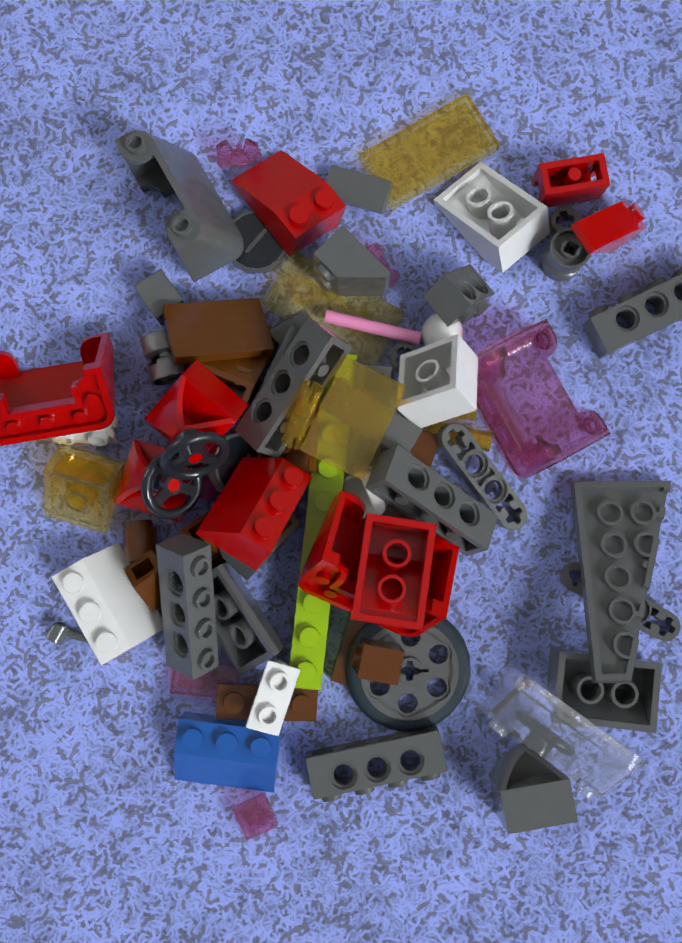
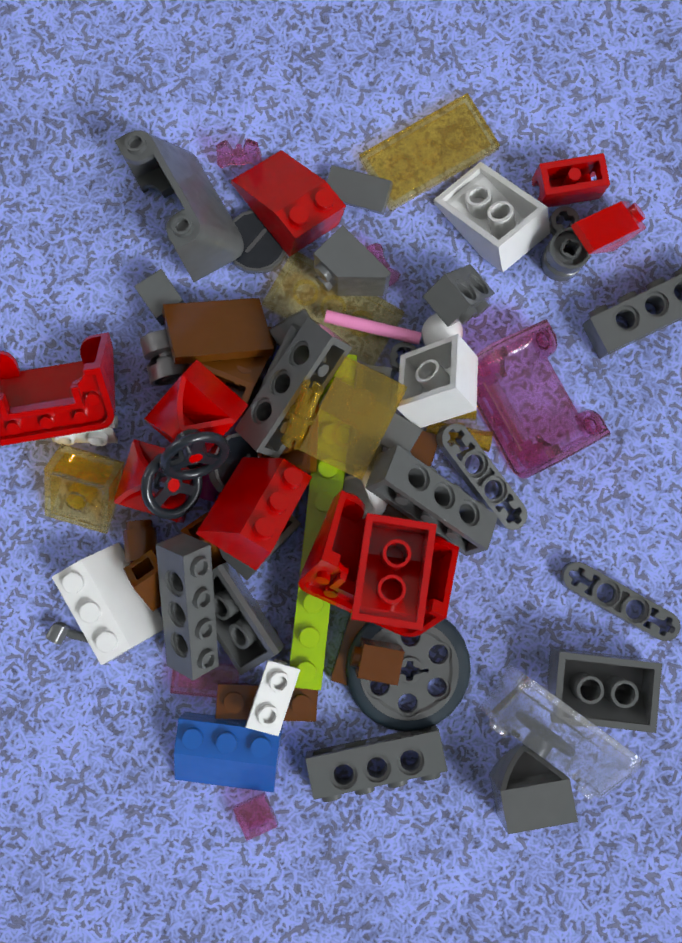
dark grey wing [571,481,671,683] -> none

